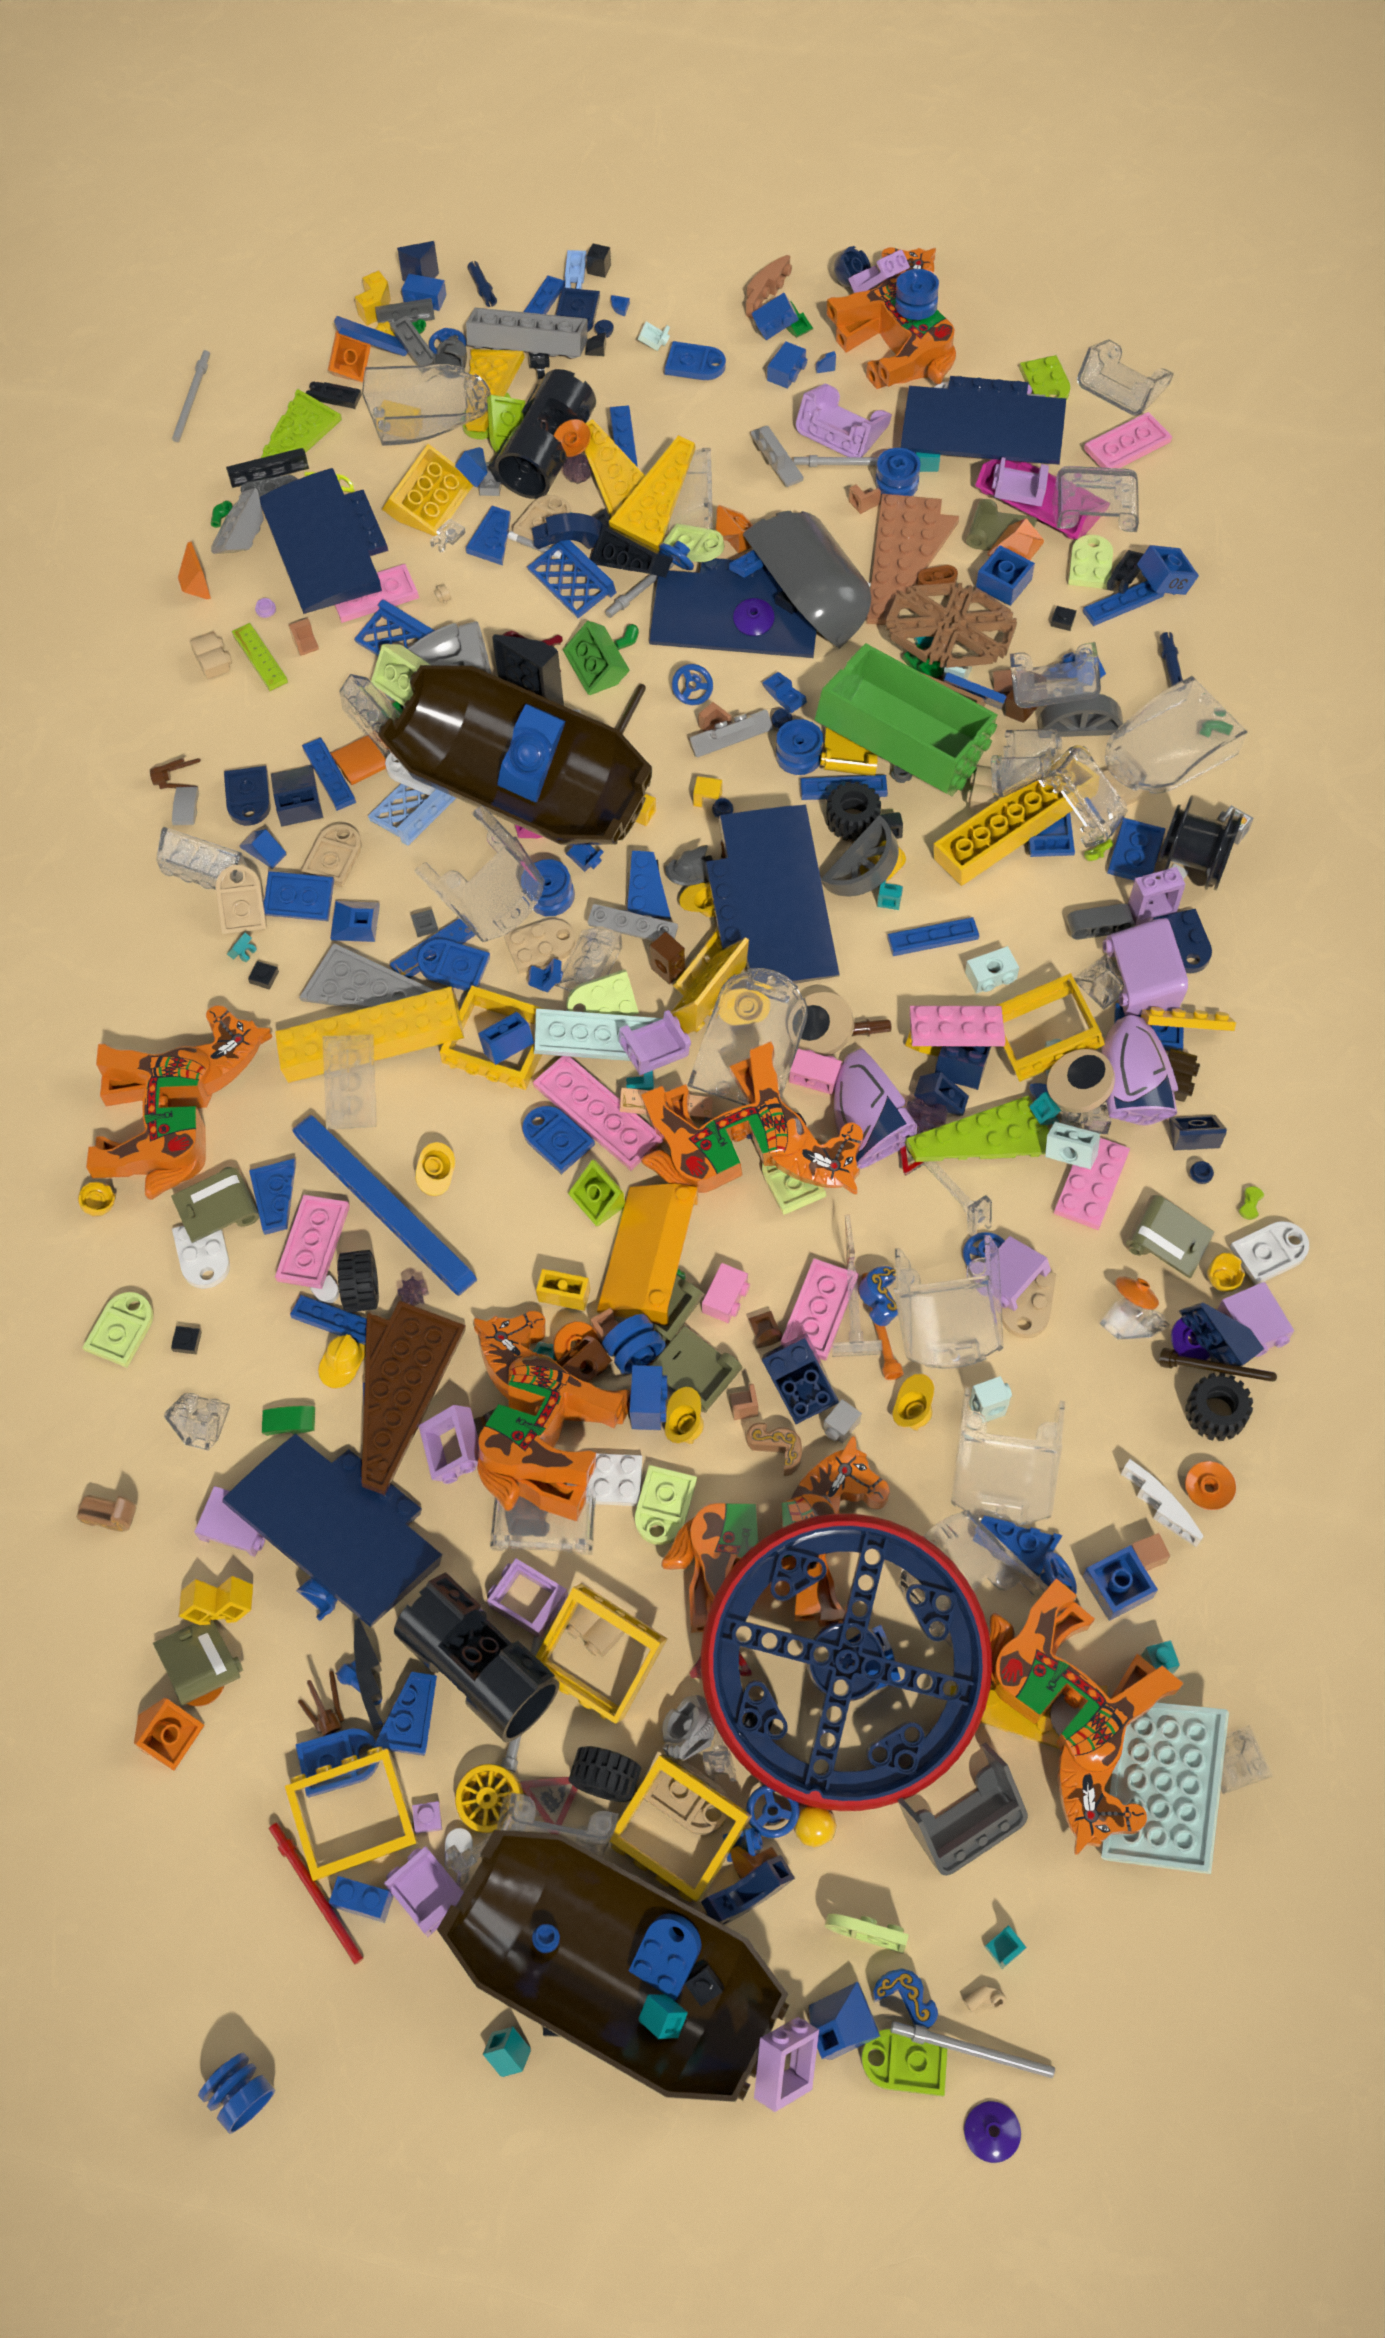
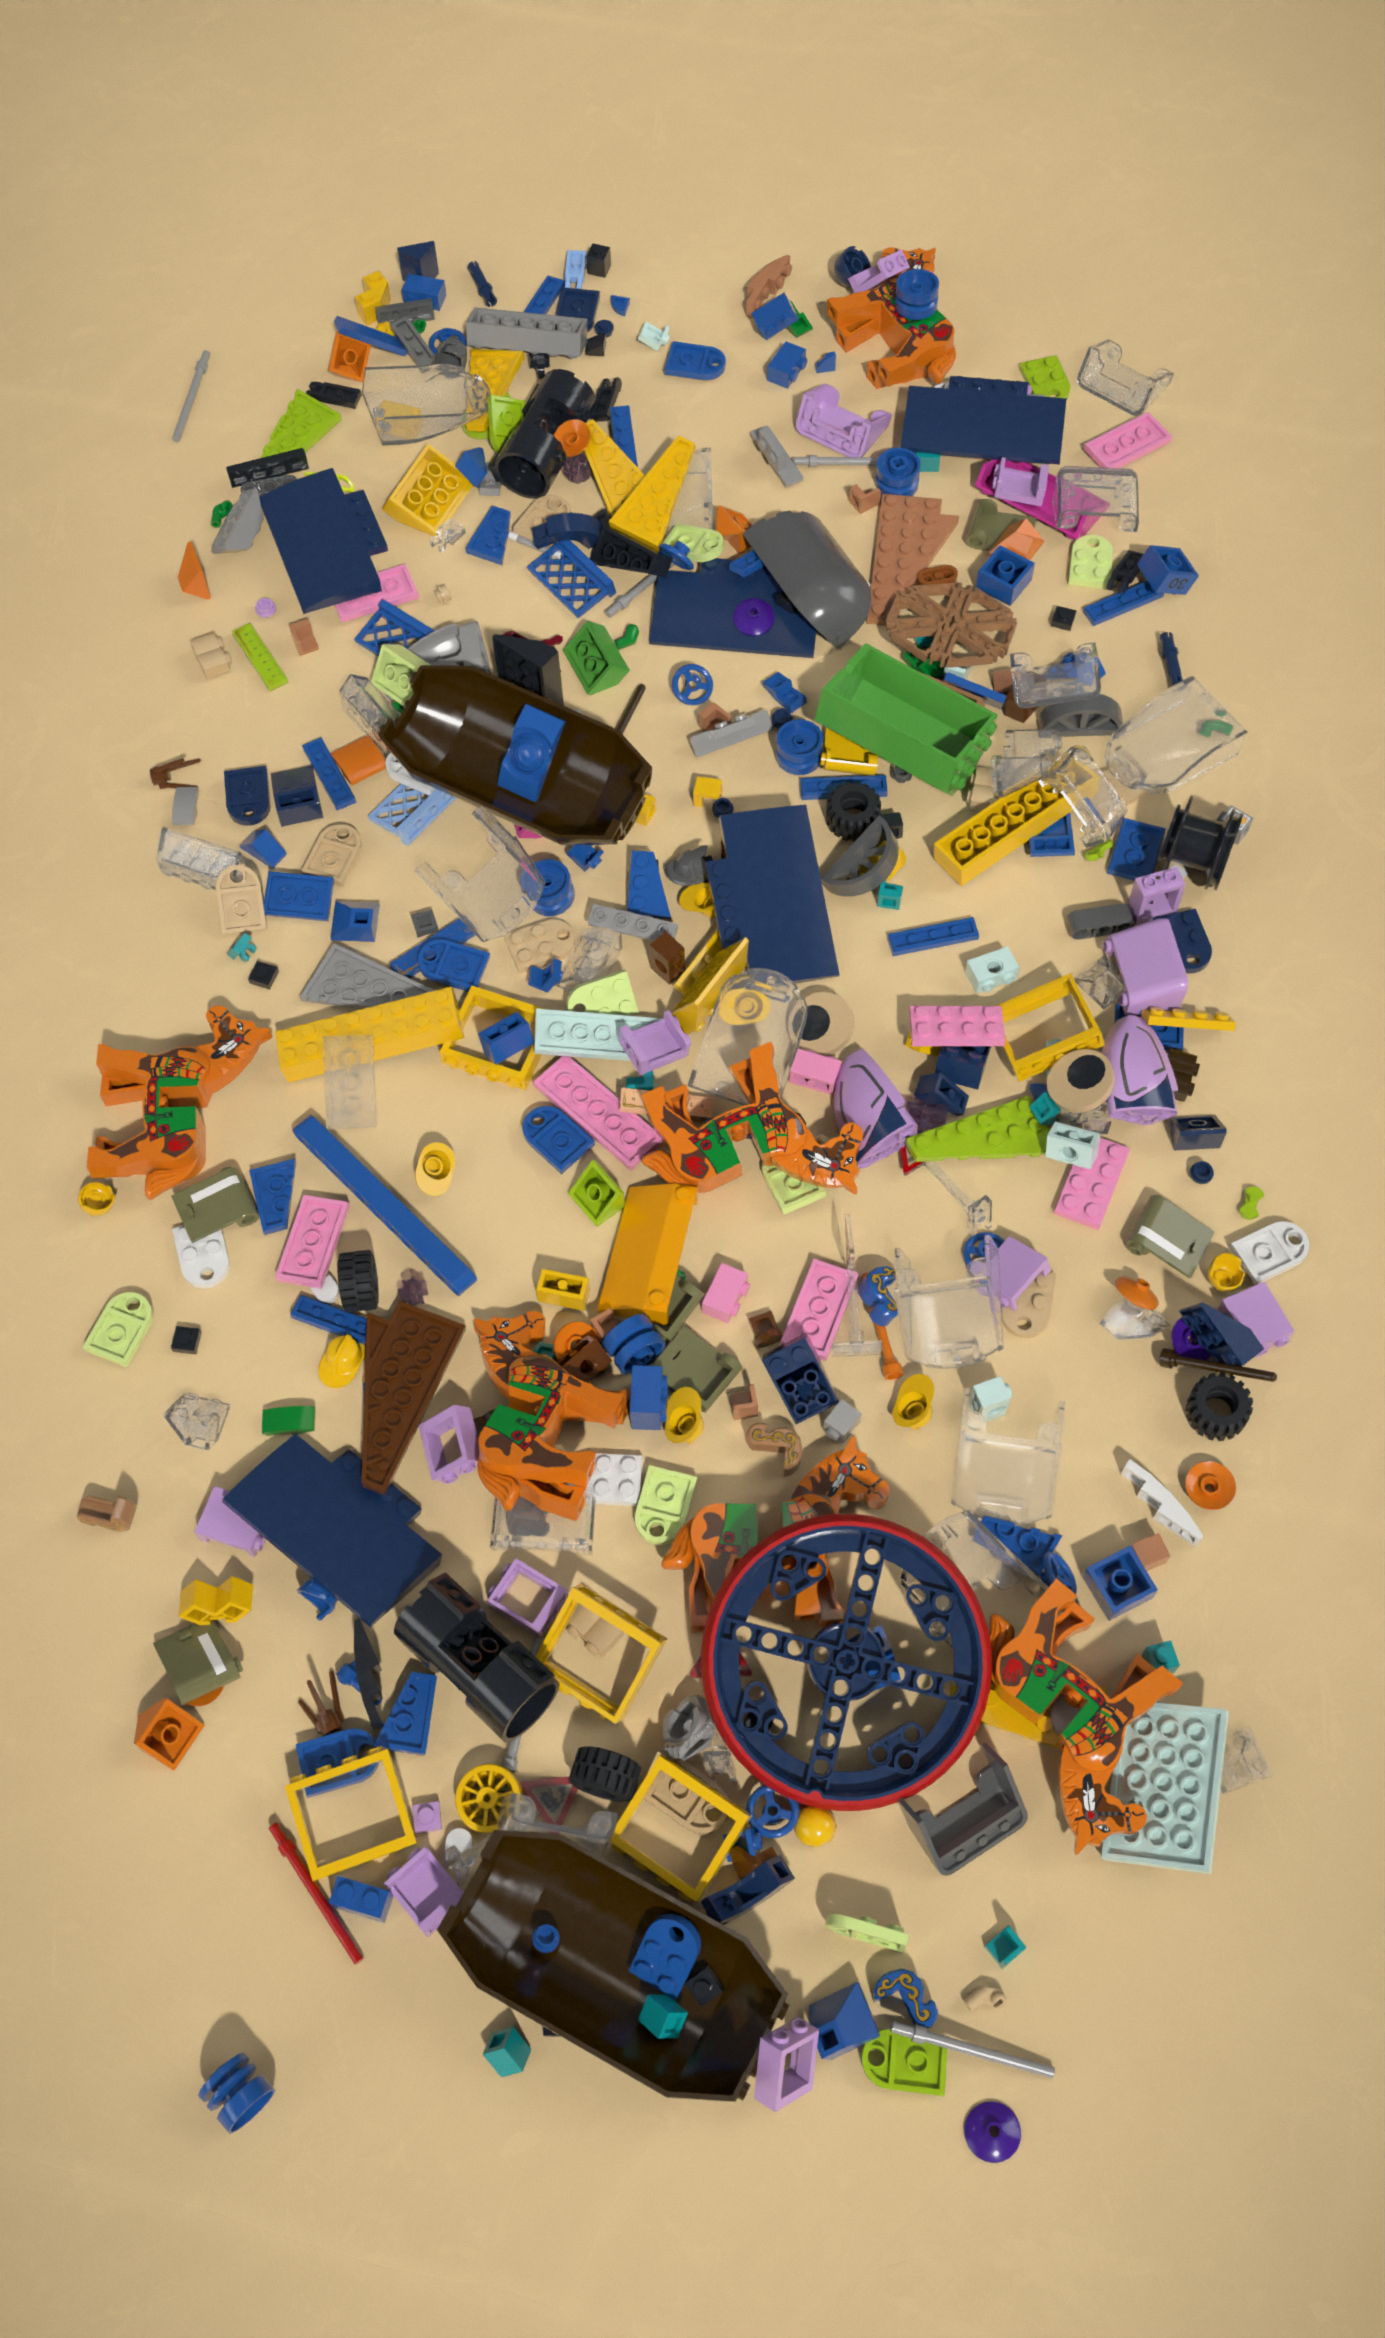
reddish brown axle [852,1019,892,1037] -> none
none -> black hinge [590,377,622,422]

